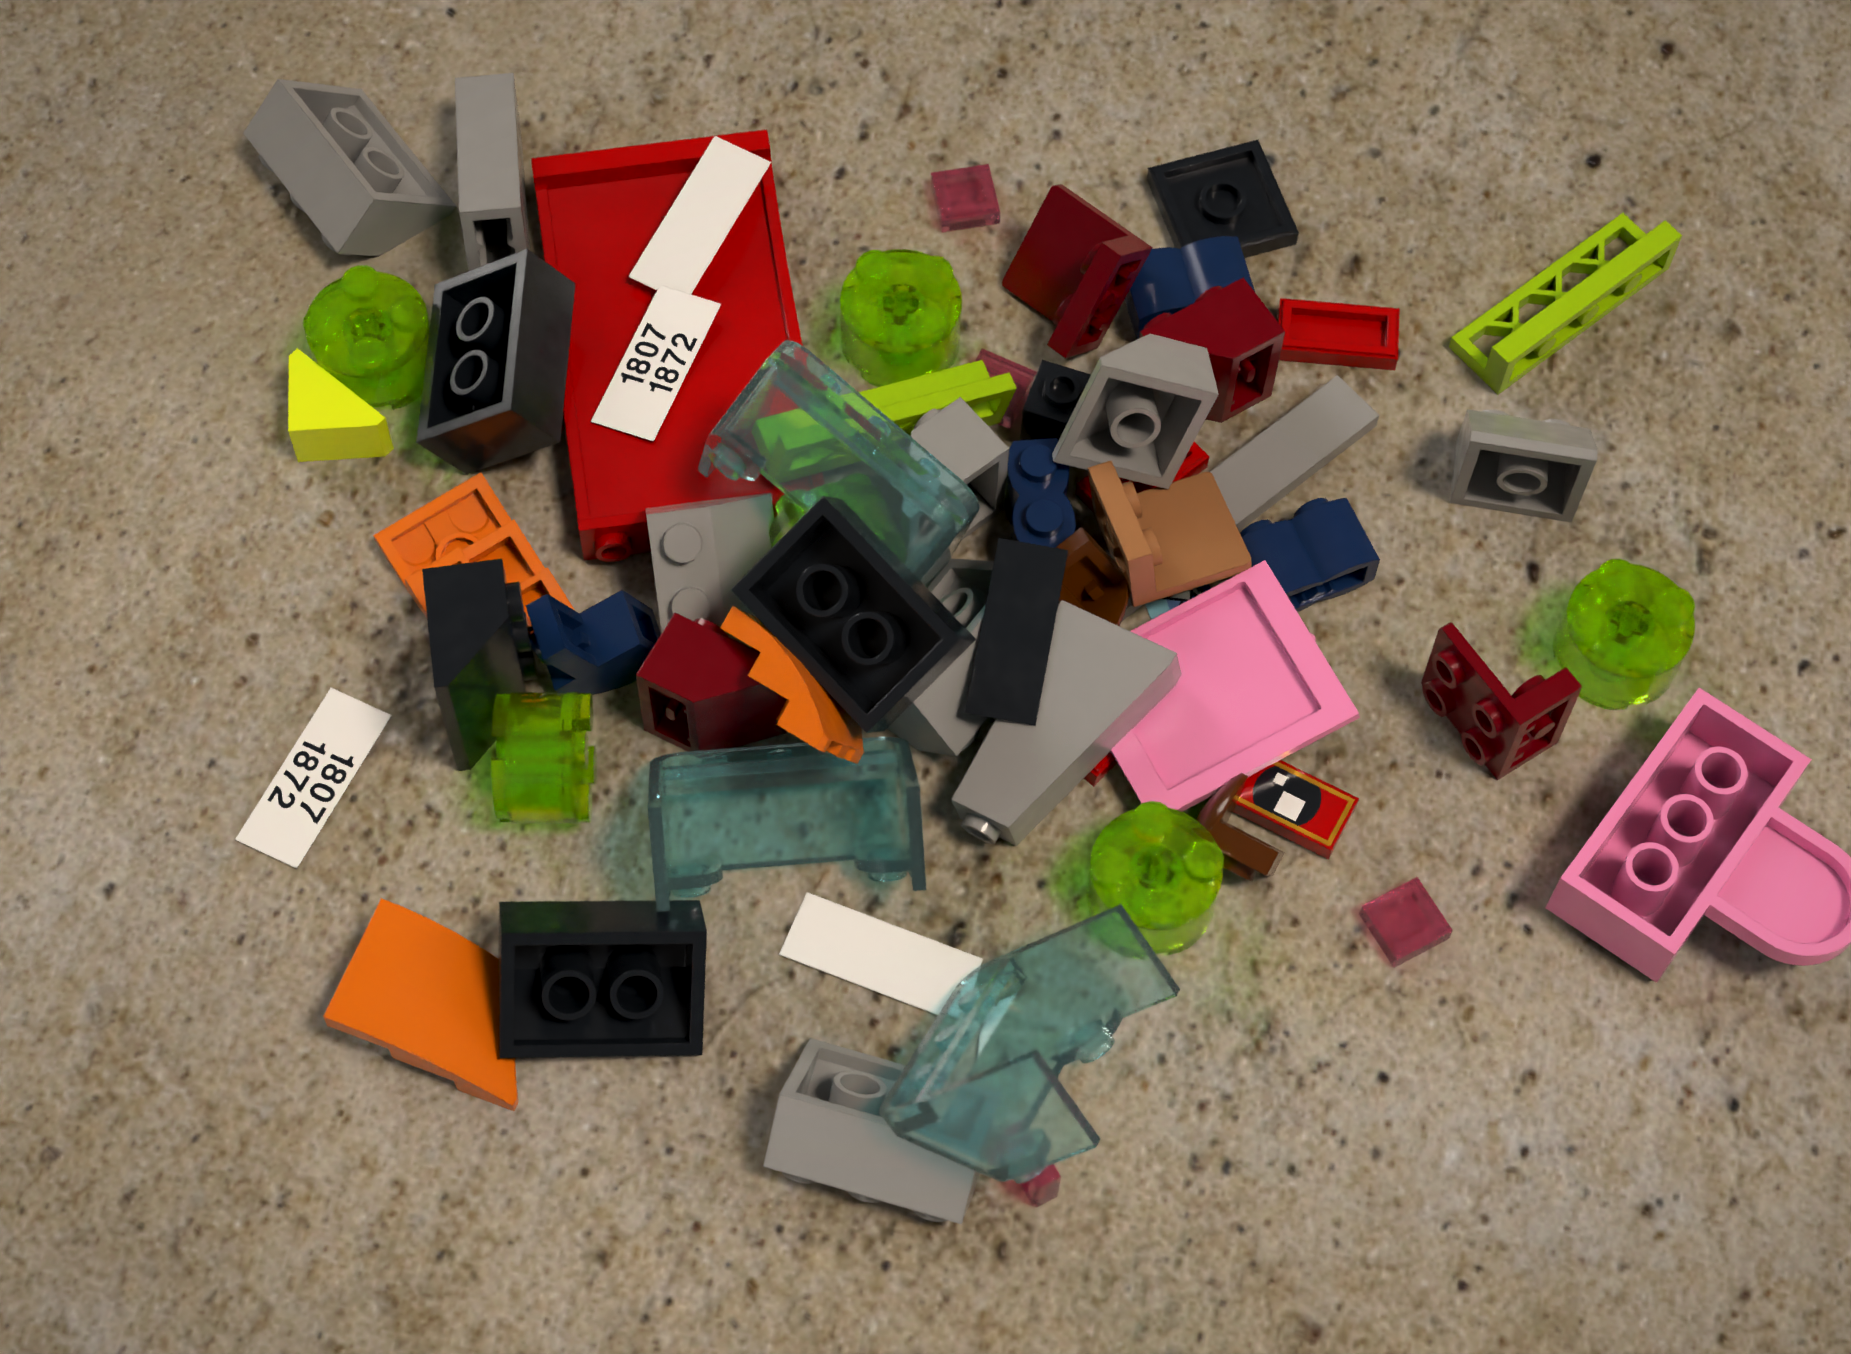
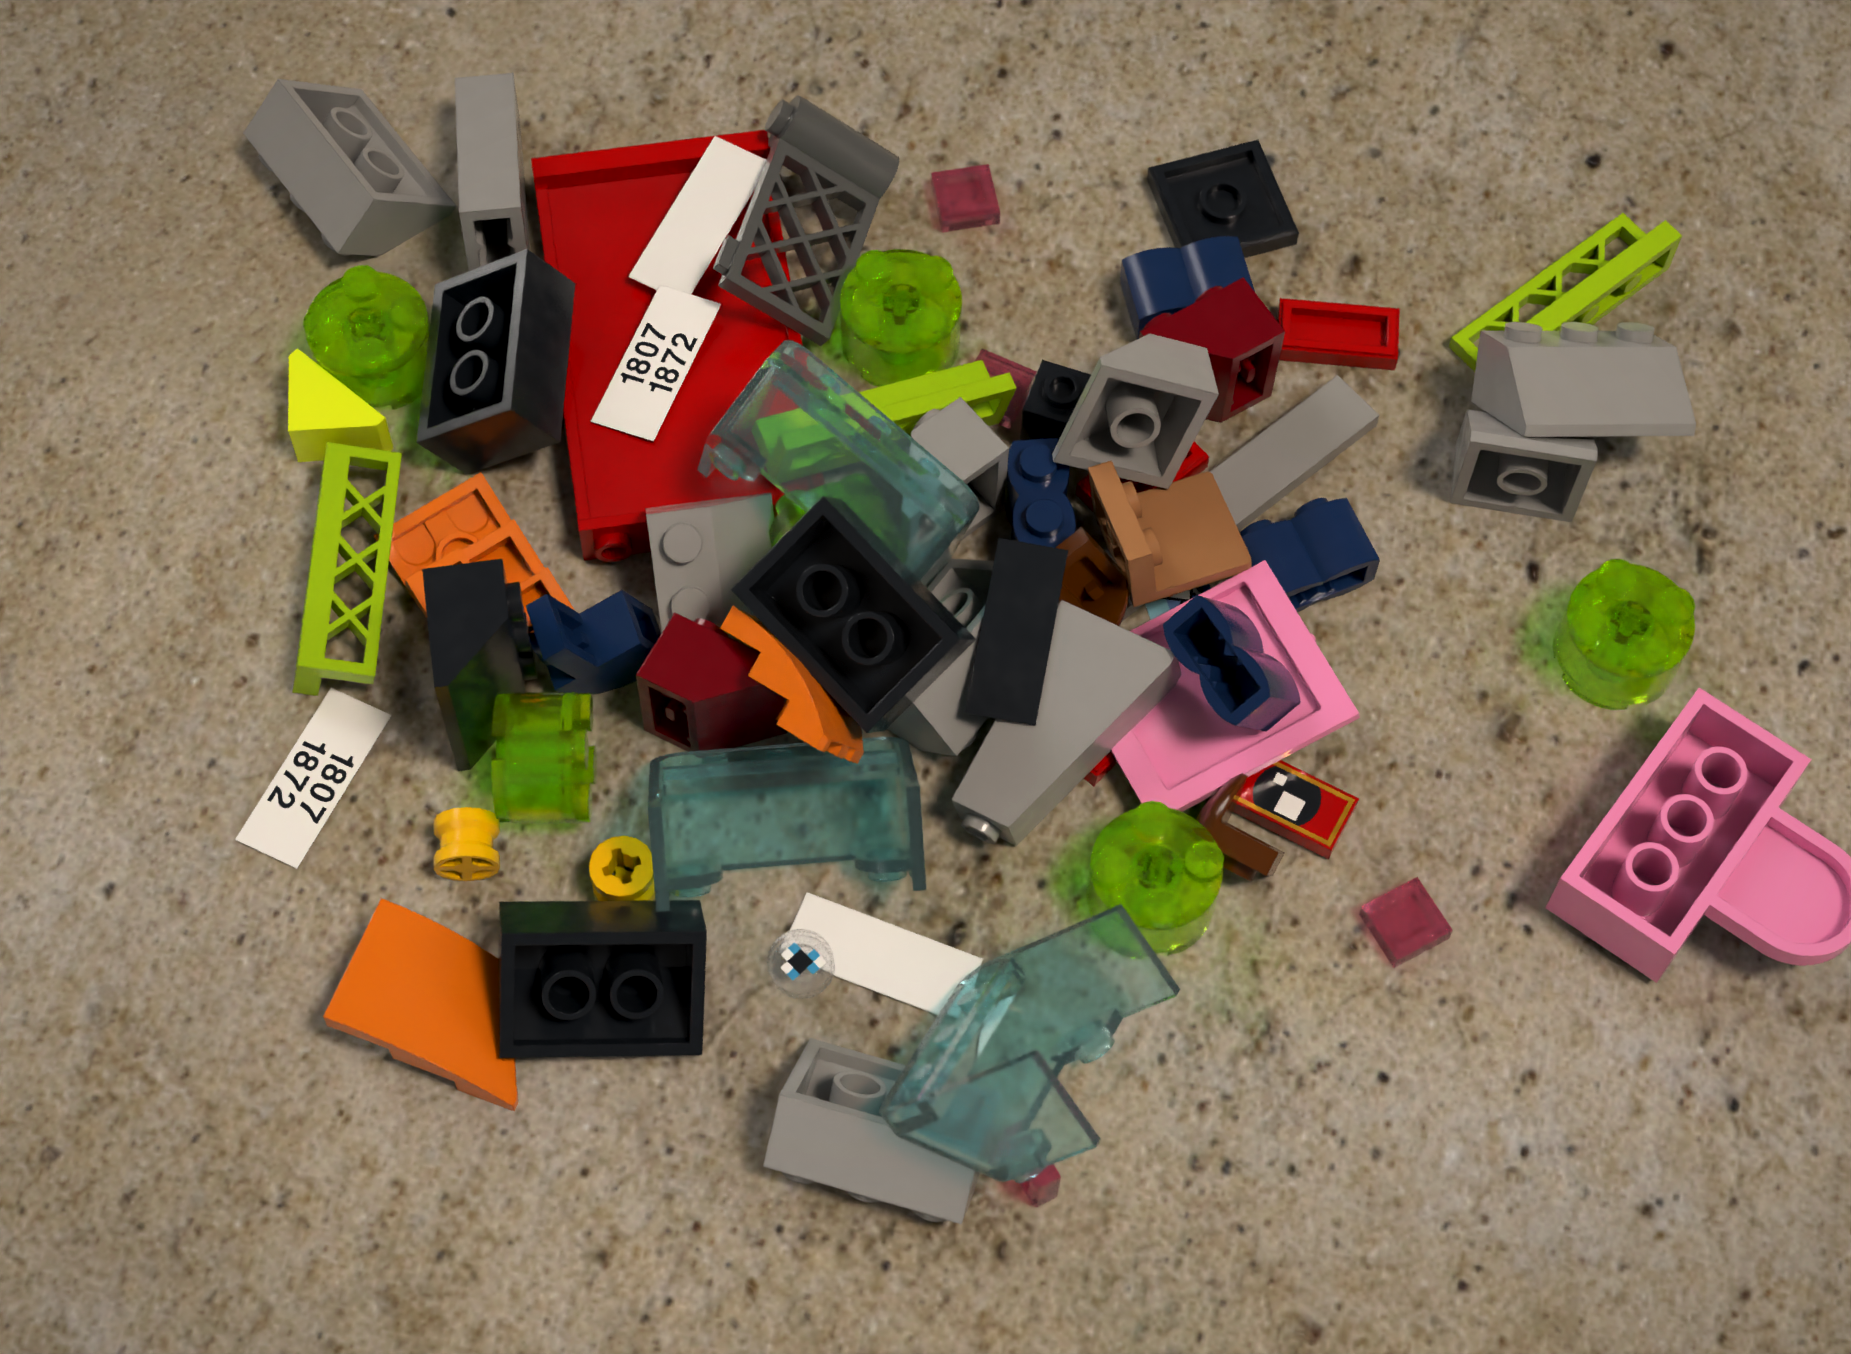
dark red bracket [1002,184,1153,358] -> none
dark red bracket [1421,622,1582,780] -> none
none -> lime fence [292,442,402,696]
none -> yellow wheel [434,807,500,881]
none -> yellow wheel [589,835,658,901]
none -> dark grey piece [713,95,900,346]
none -> clear tile [767,929,835,999]
none -> dark blue brick [1163,595,1300,732]
none -> light grey slope [1471,322,1696,437]

